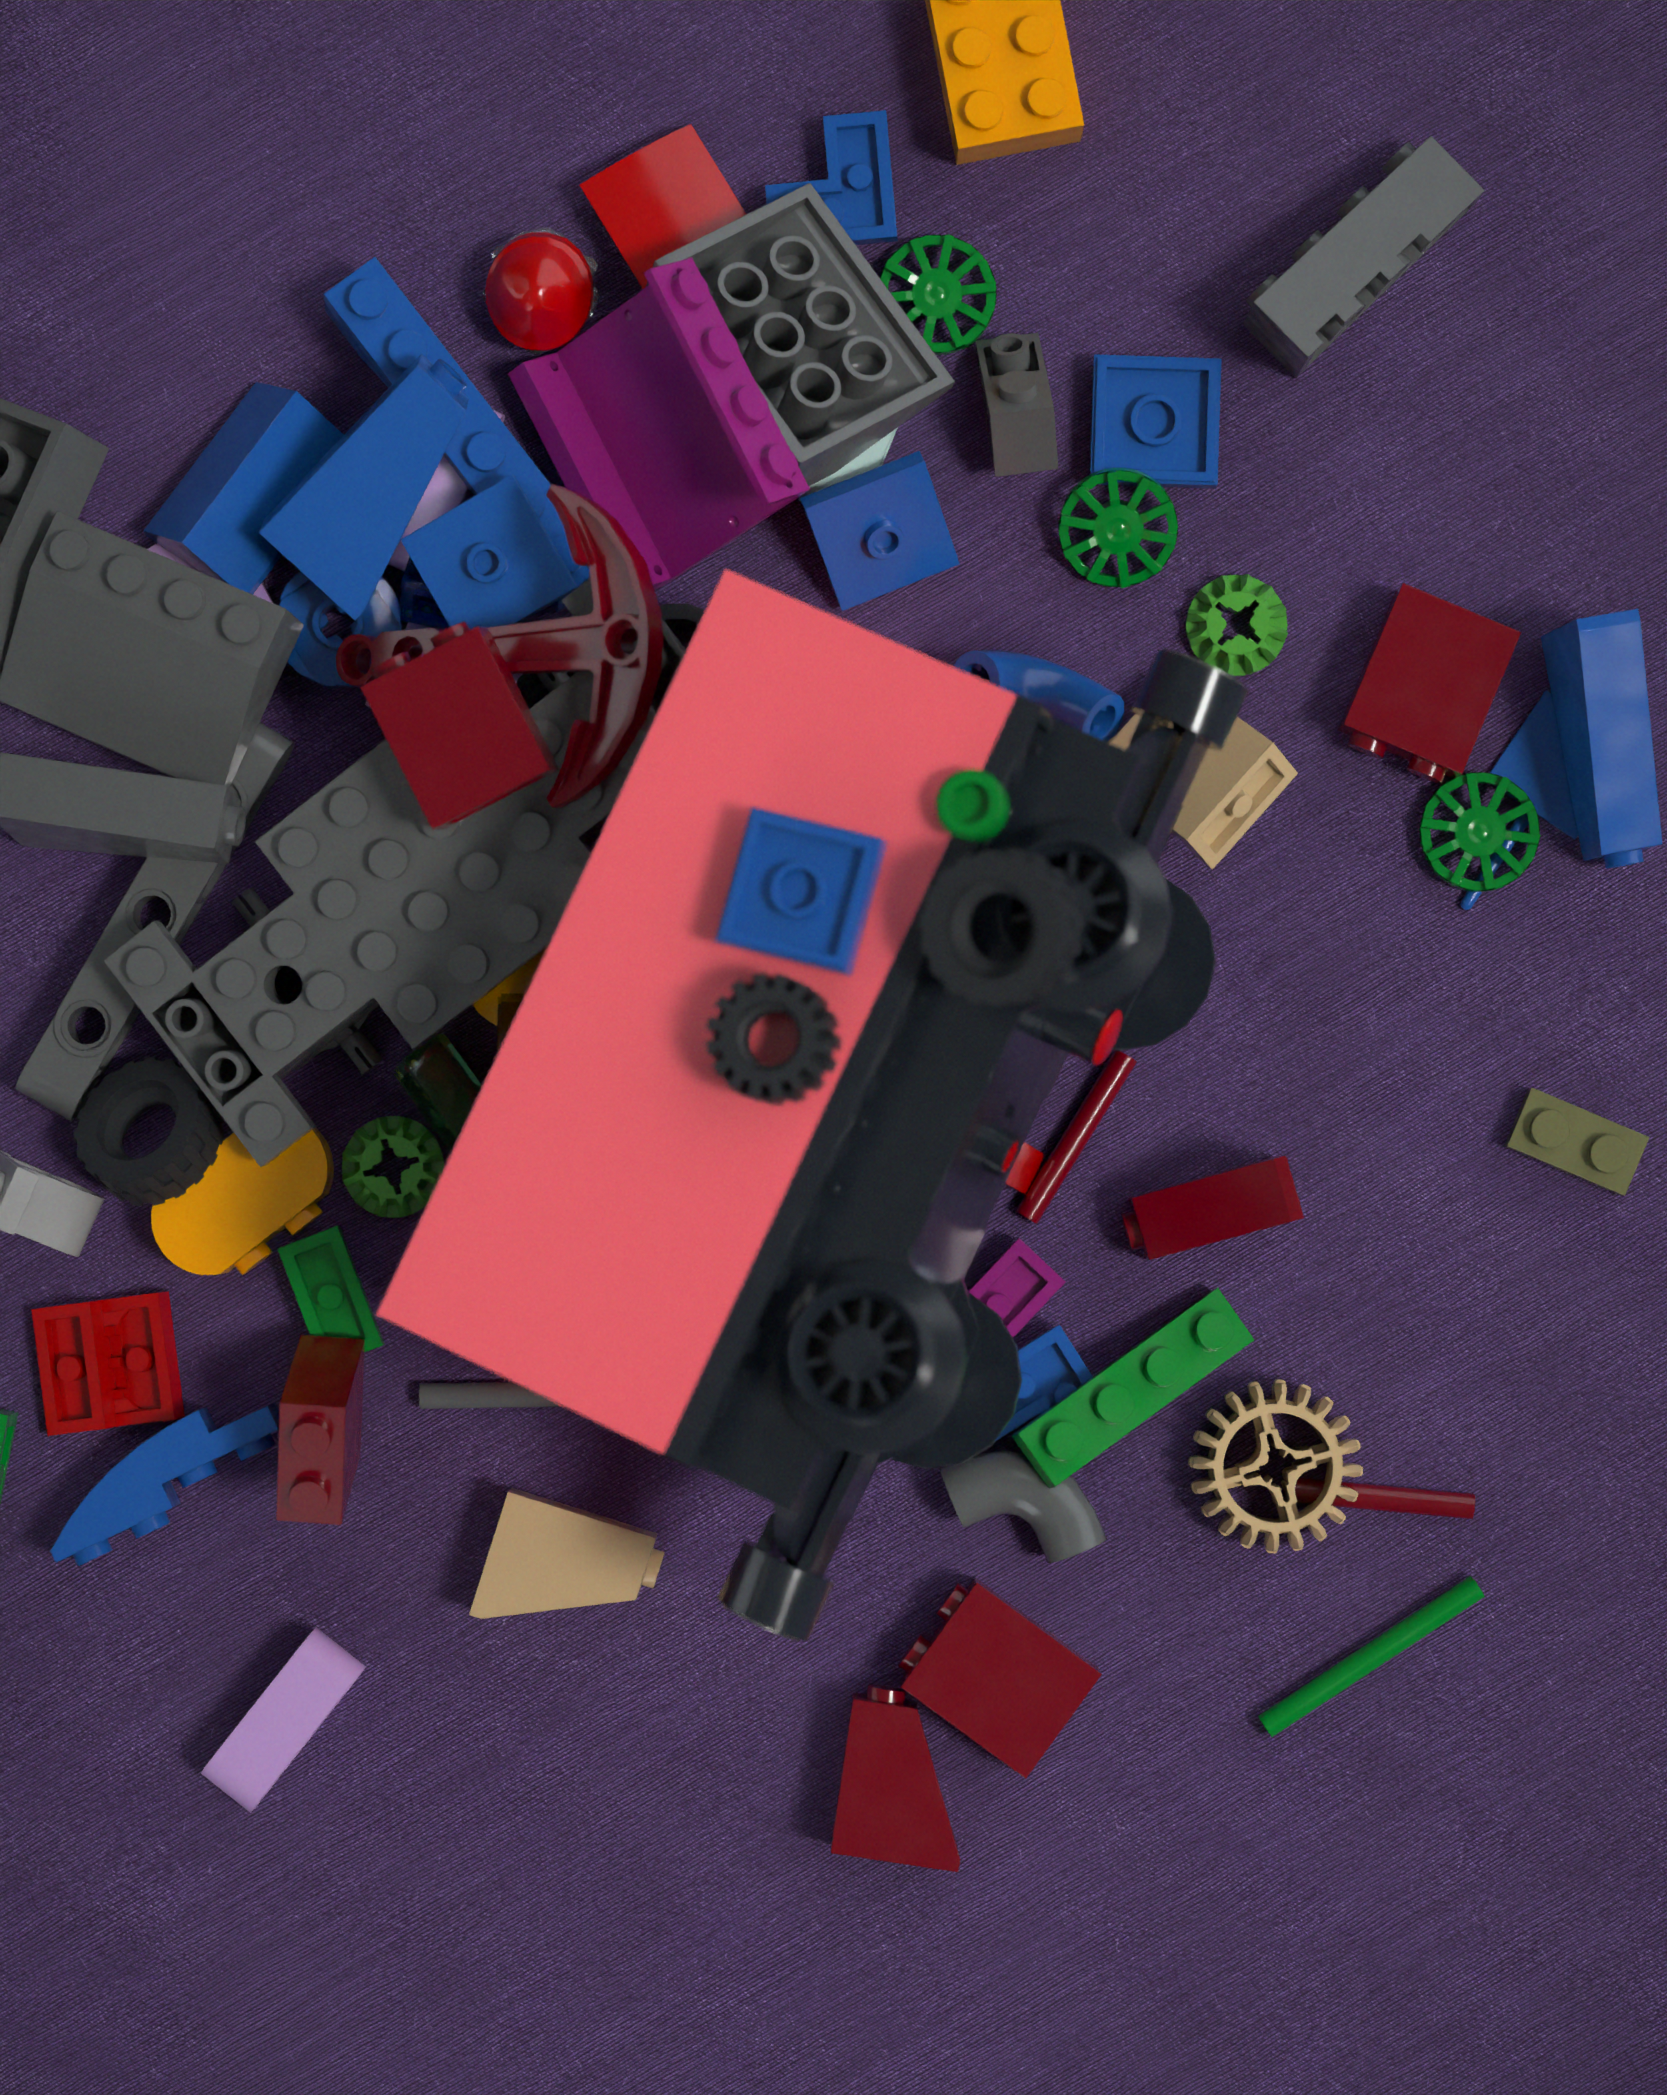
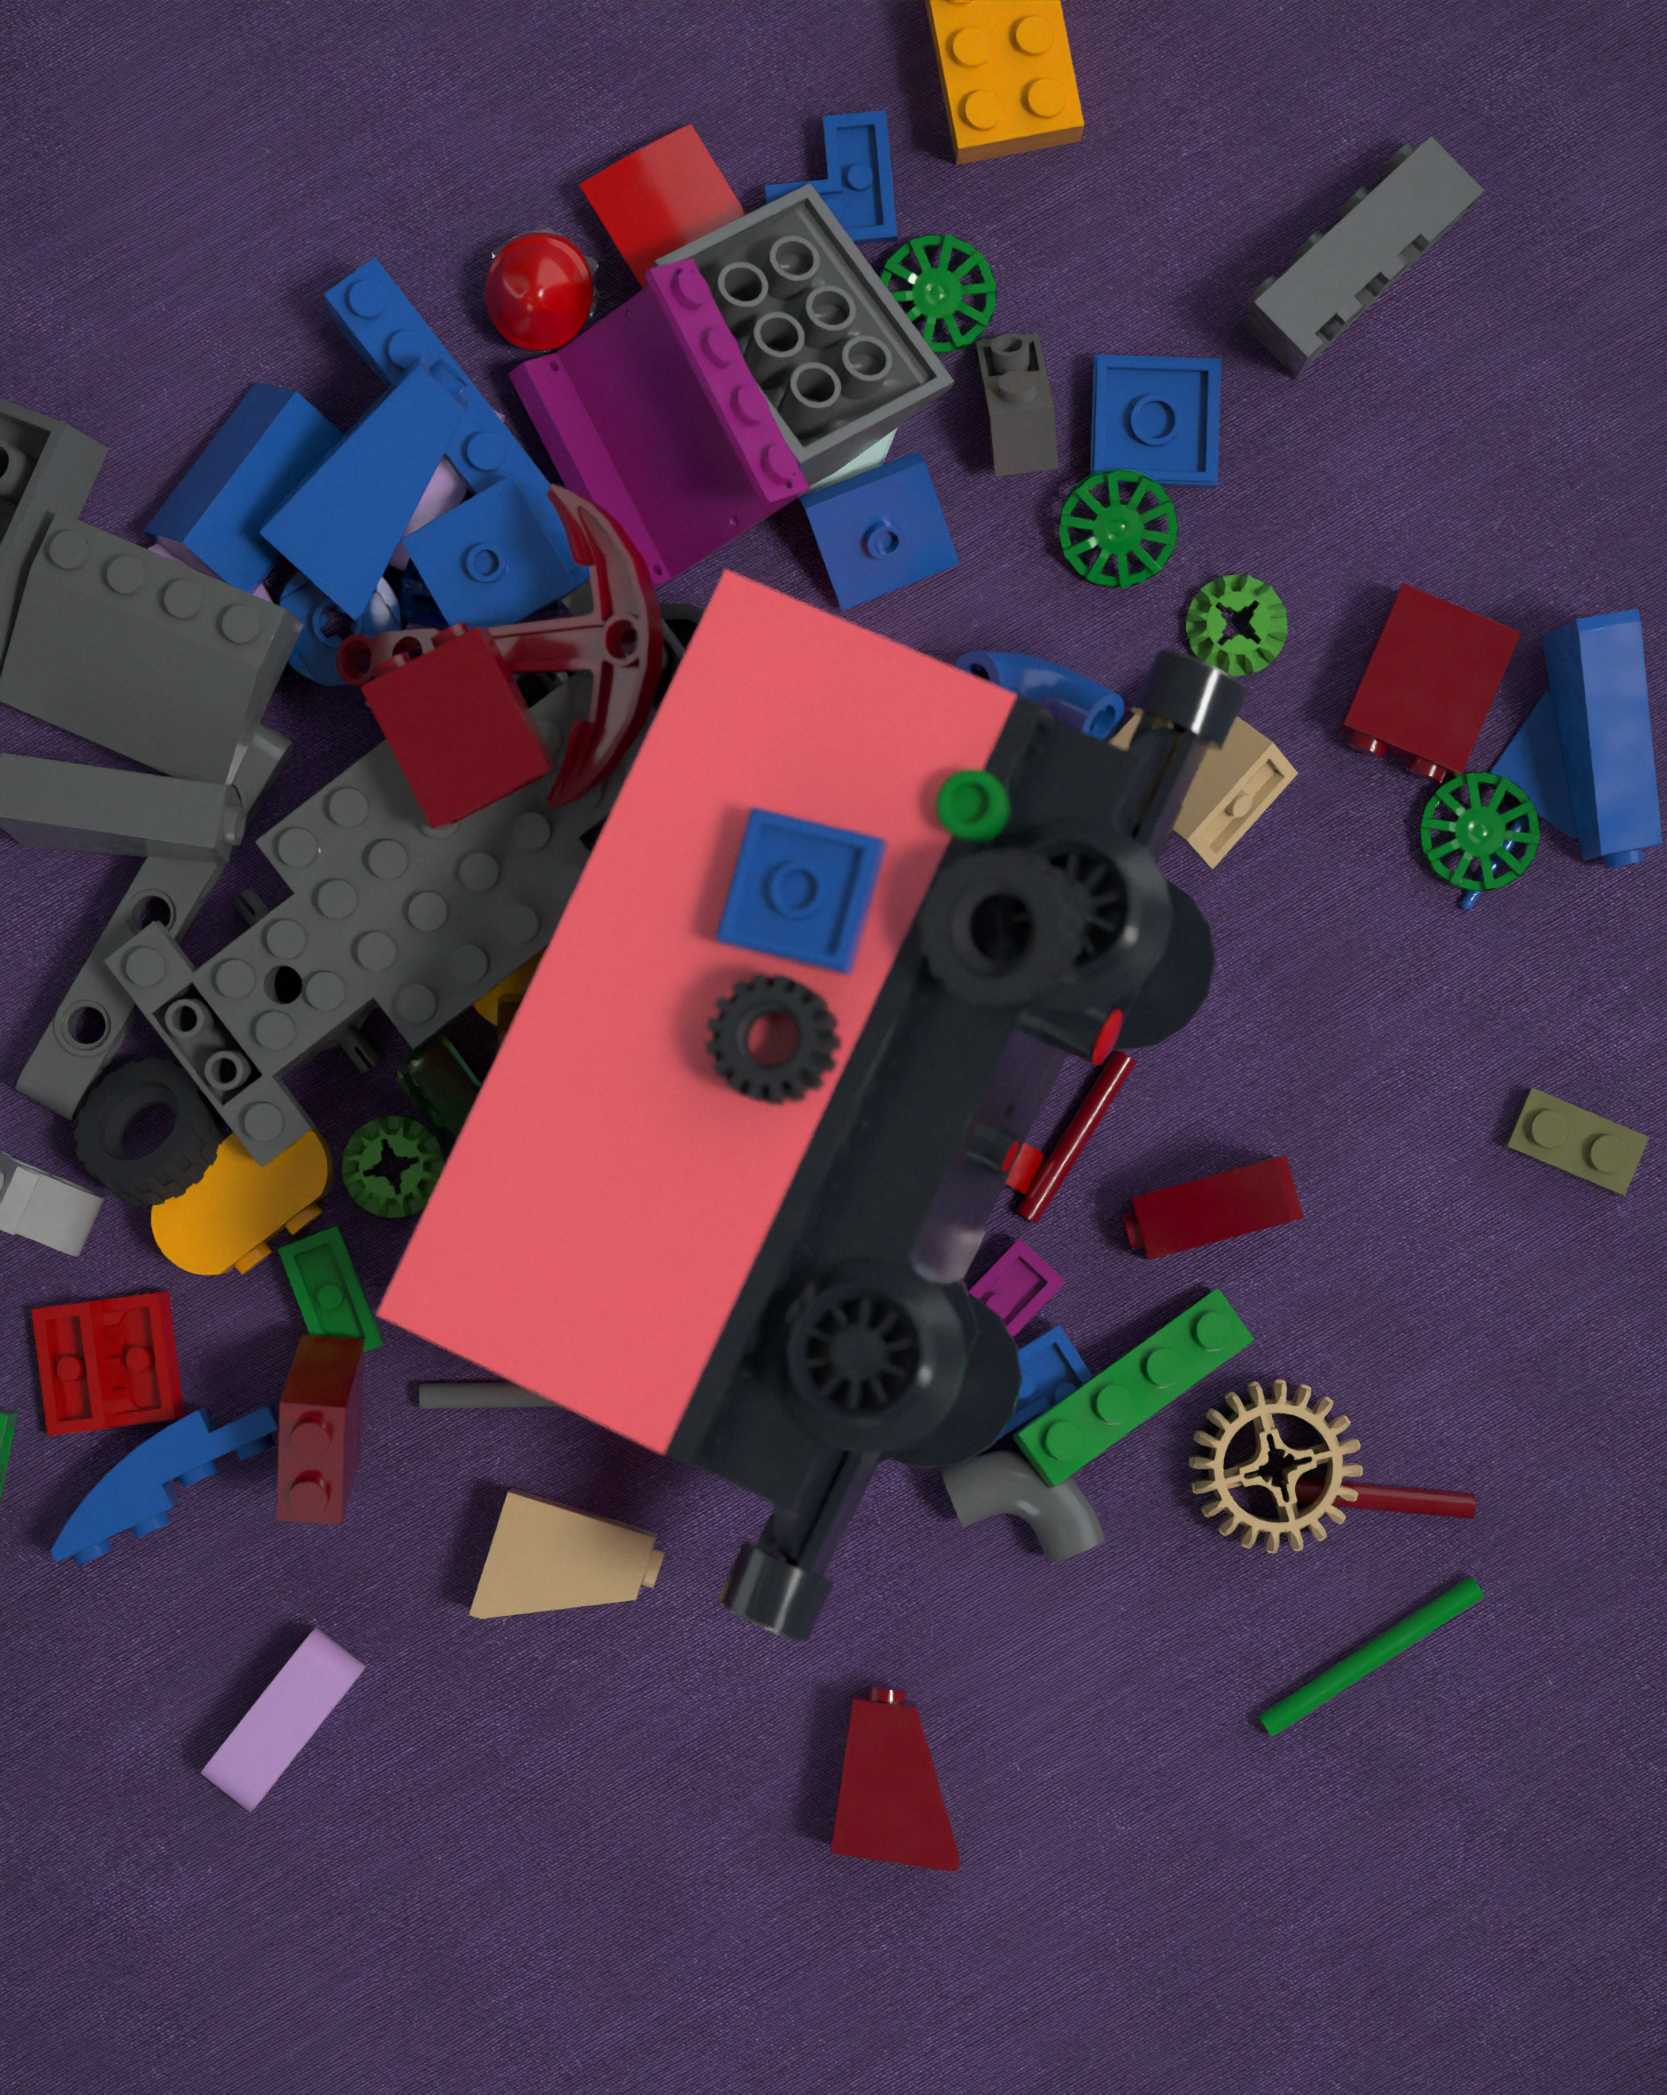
dark red brick [898,1578,1102,1779] -> none

